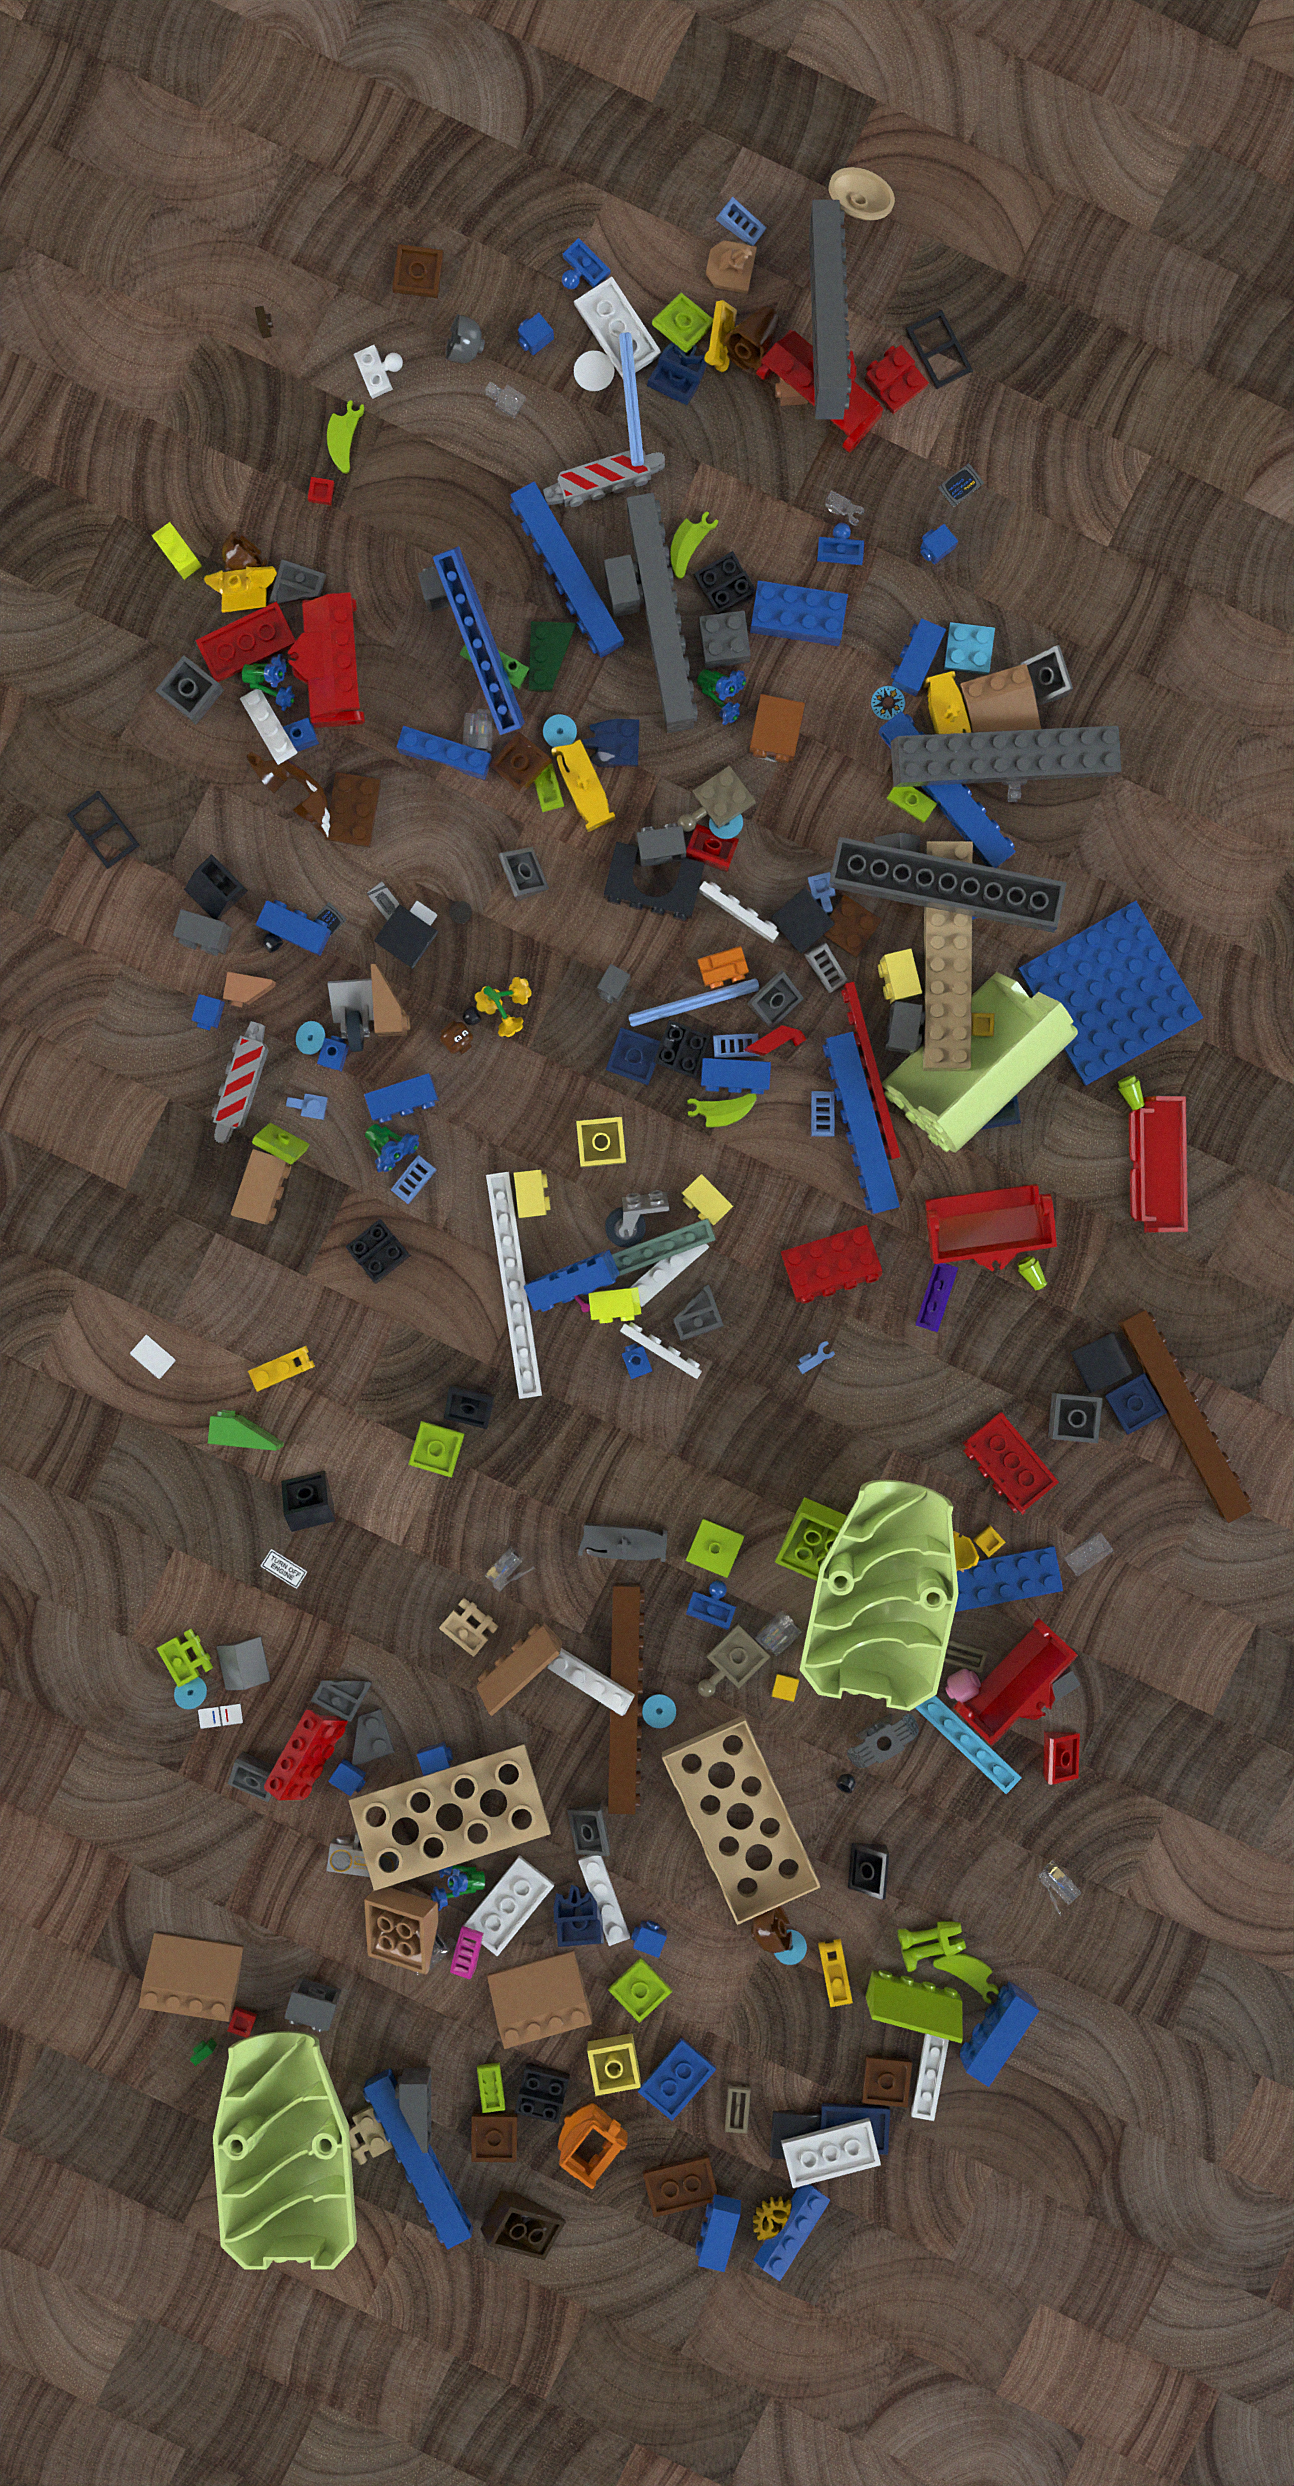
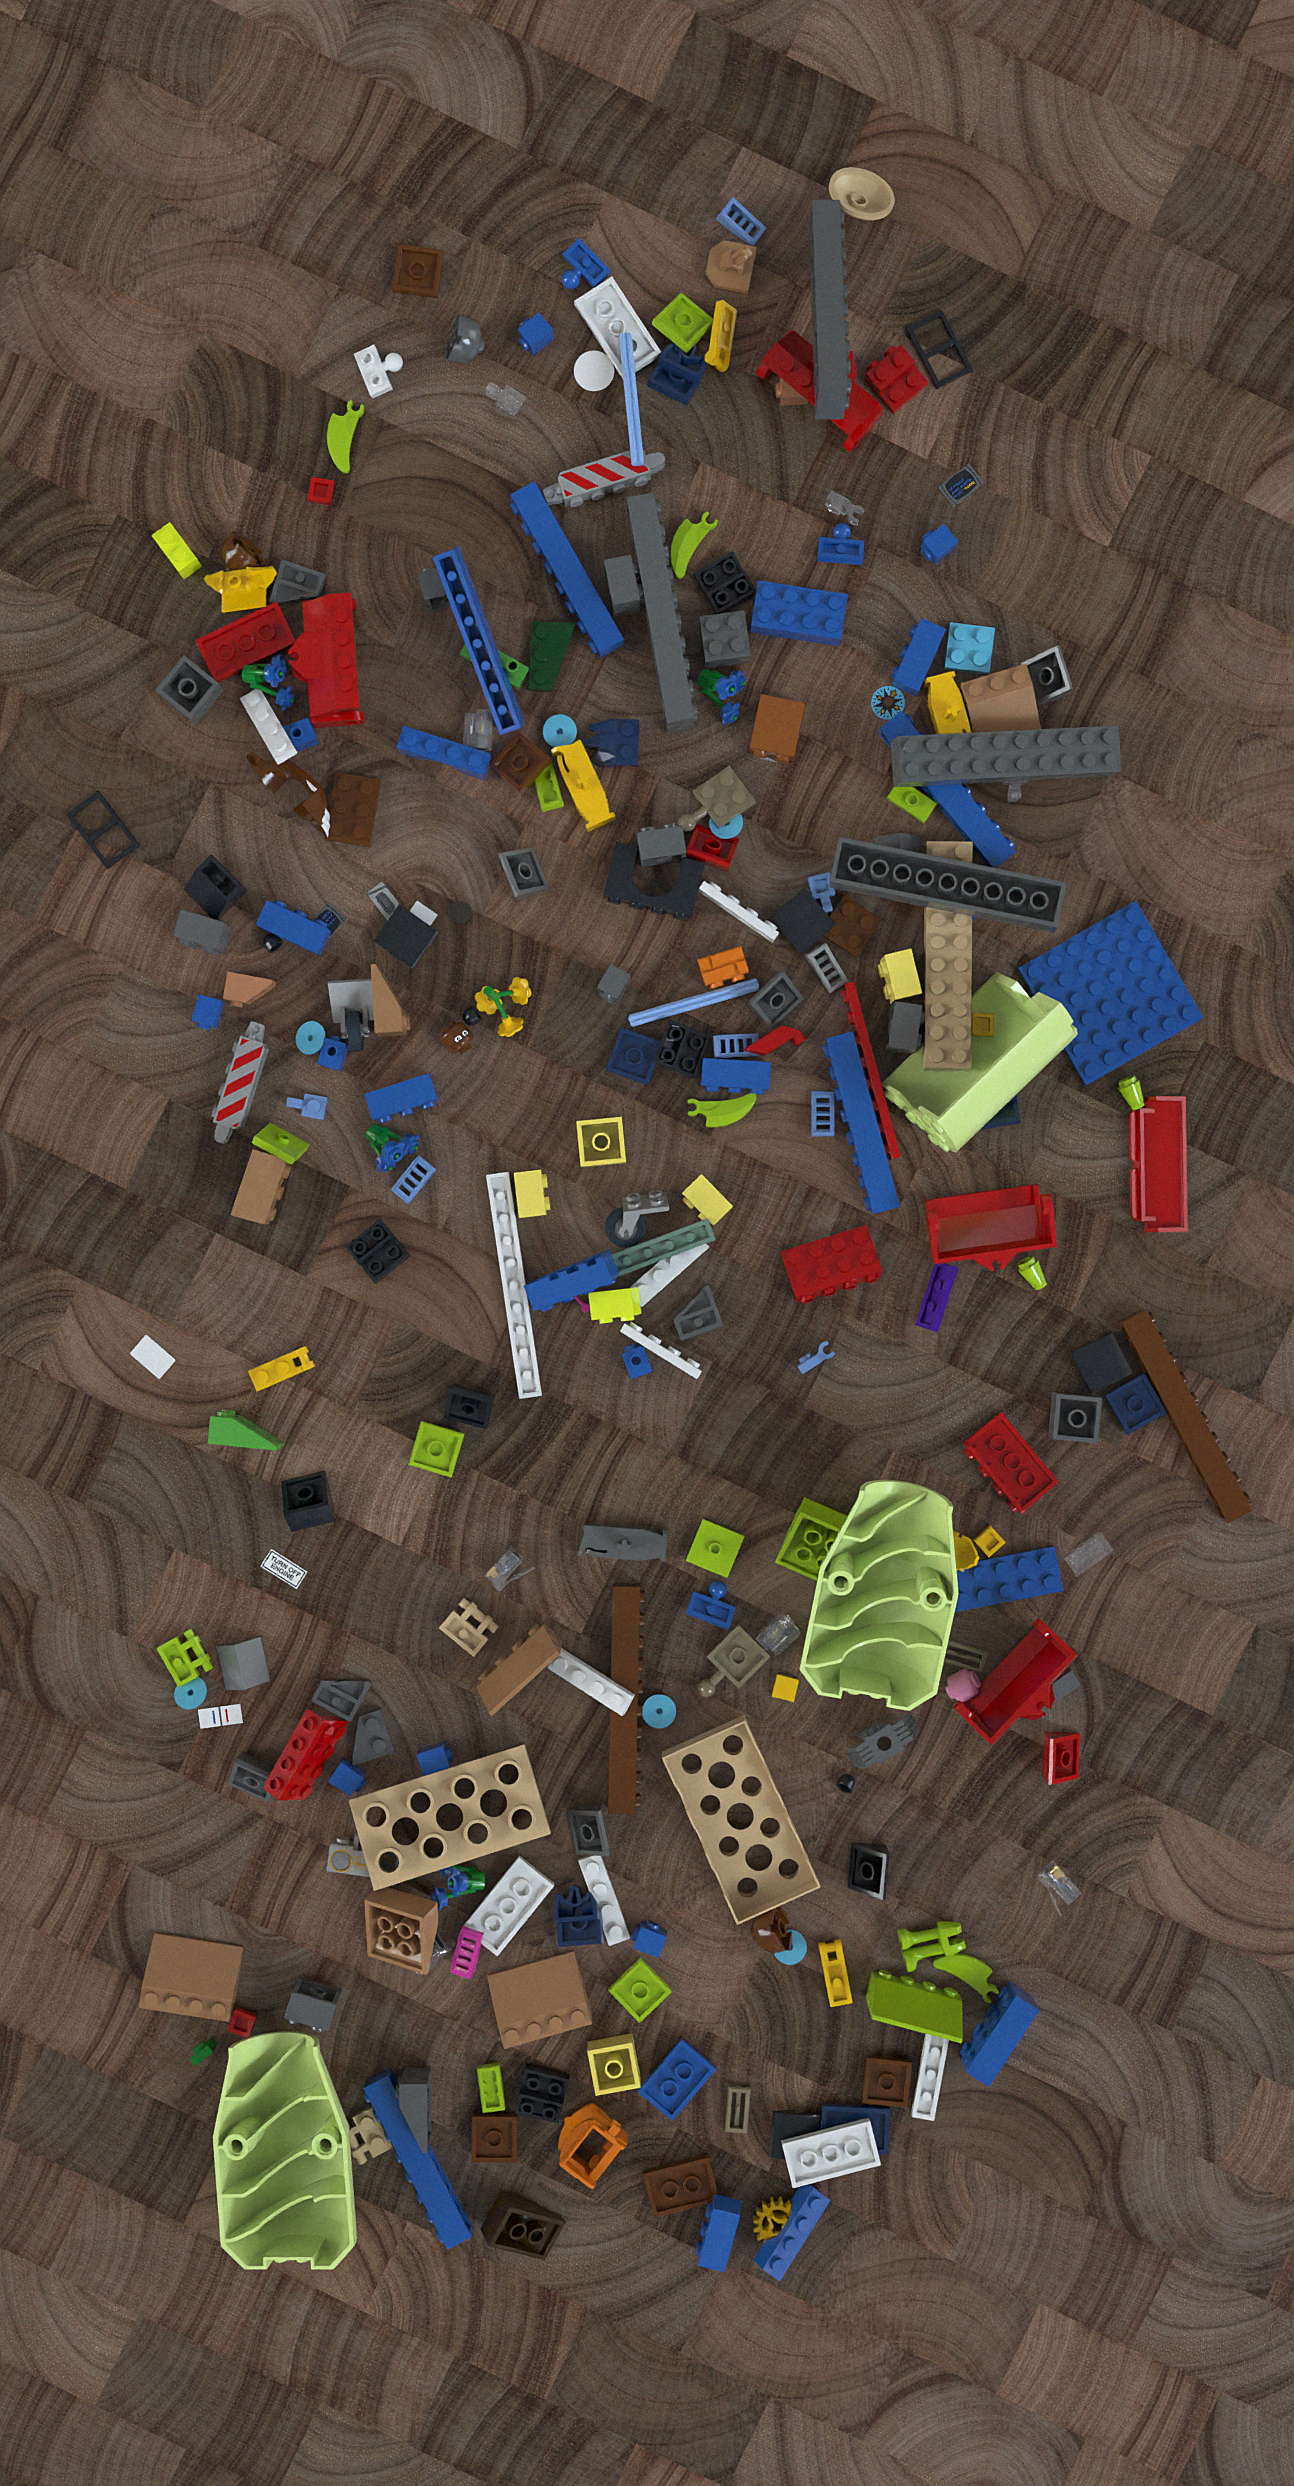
dark brown plate [255,306,274,339] -> none
reddish brown cone [723,306,779,370] -> none
medium azure plate [915,1695,1021,1794] -> none

